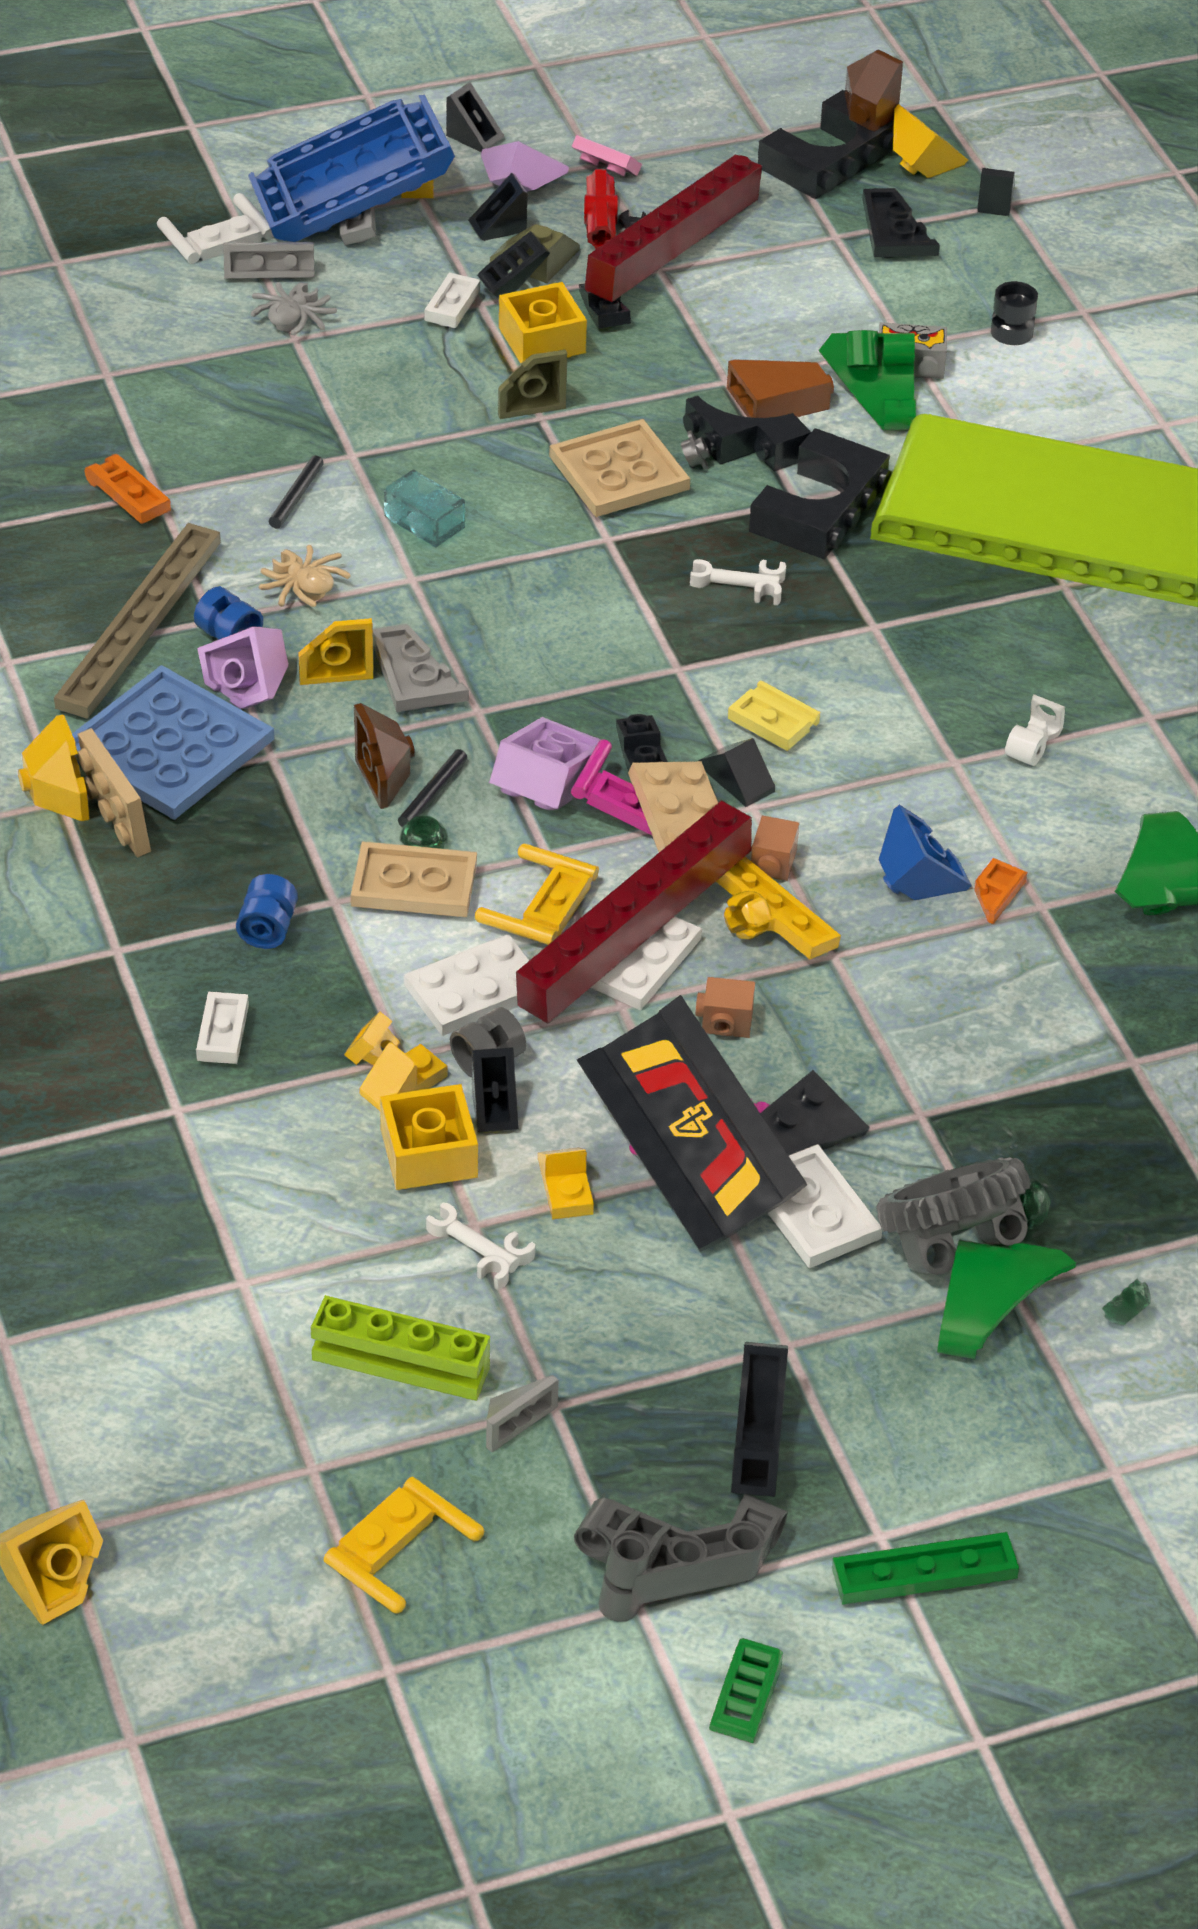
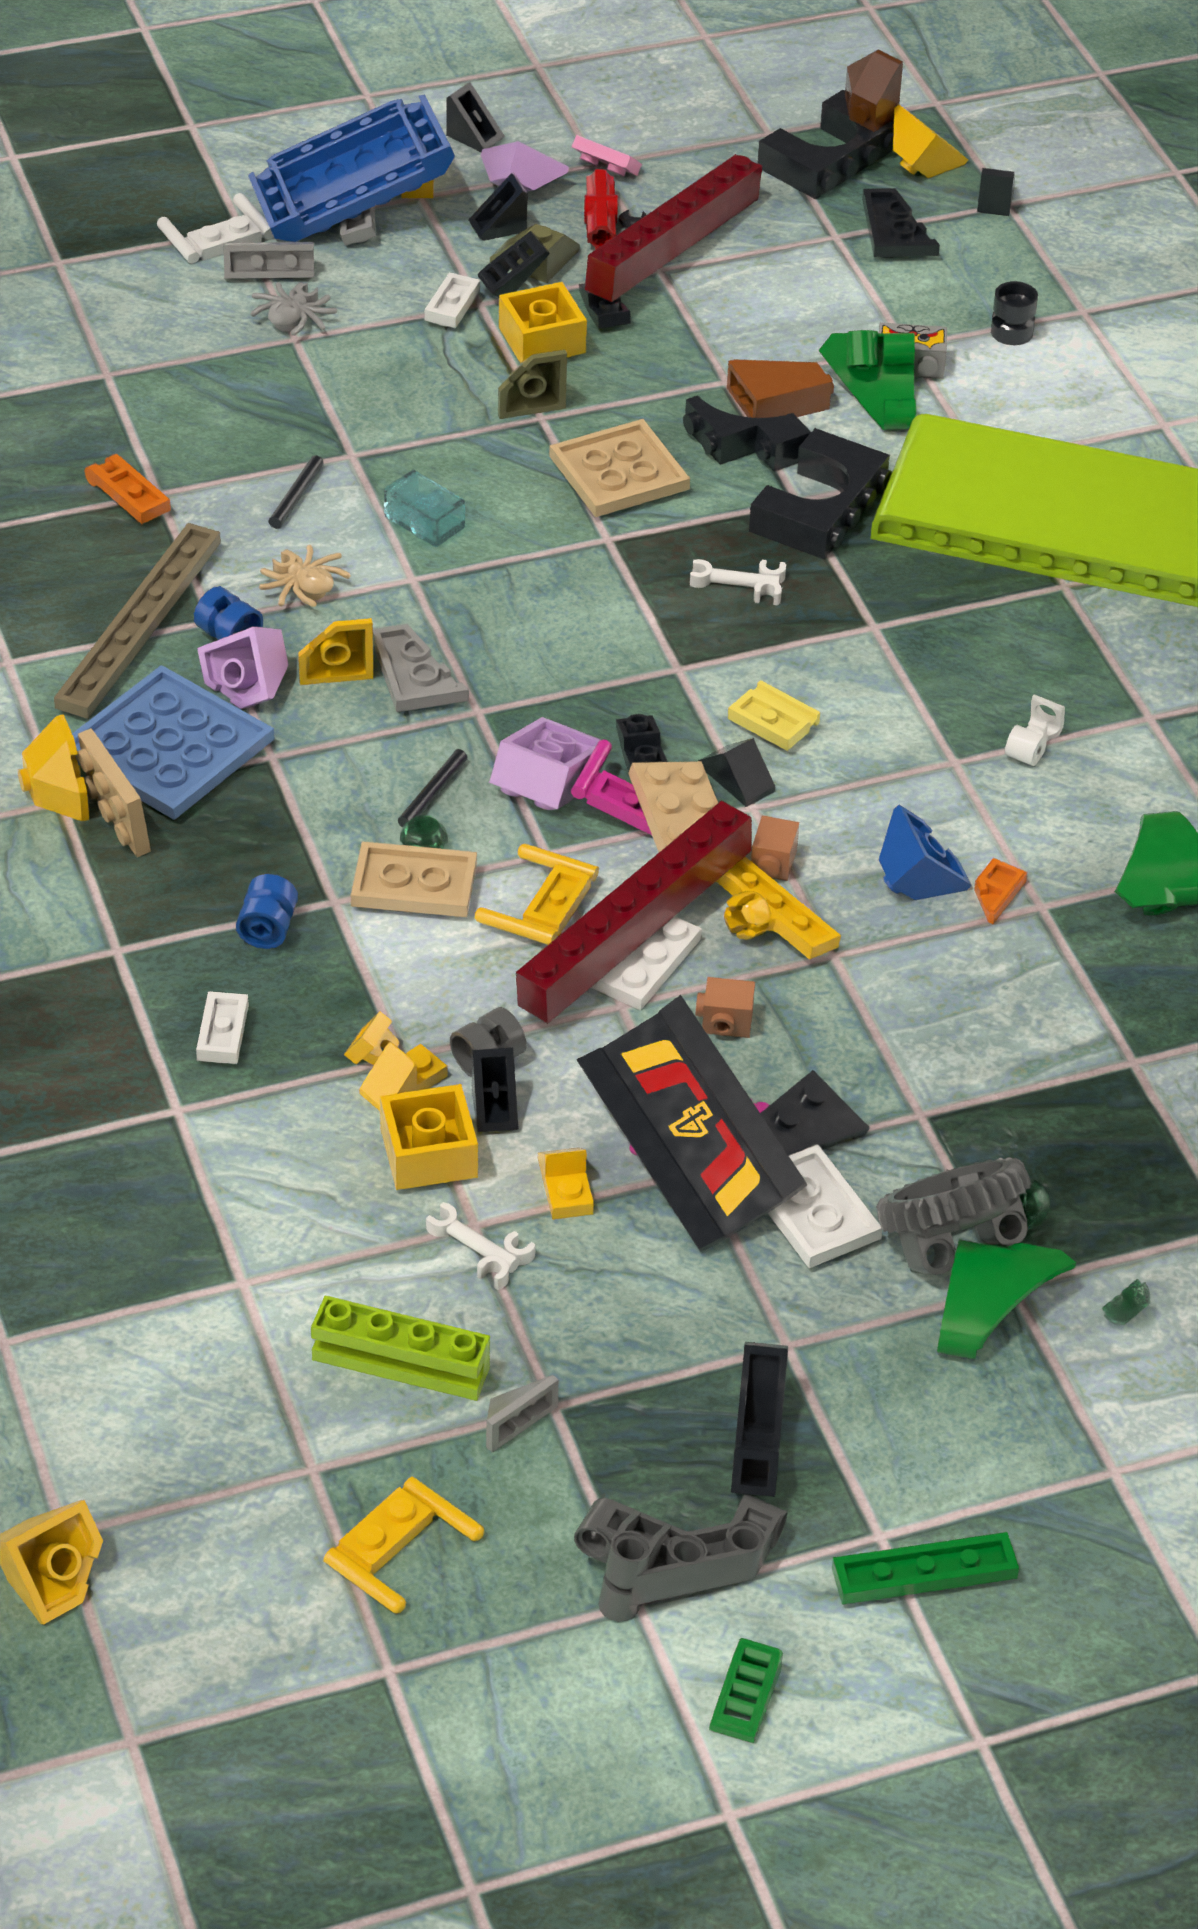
reddish brown slope [354,703,415,809] -> none
white plate [404,934,529,1036] -> none
flat silver plate [681,430,710,470] -> none

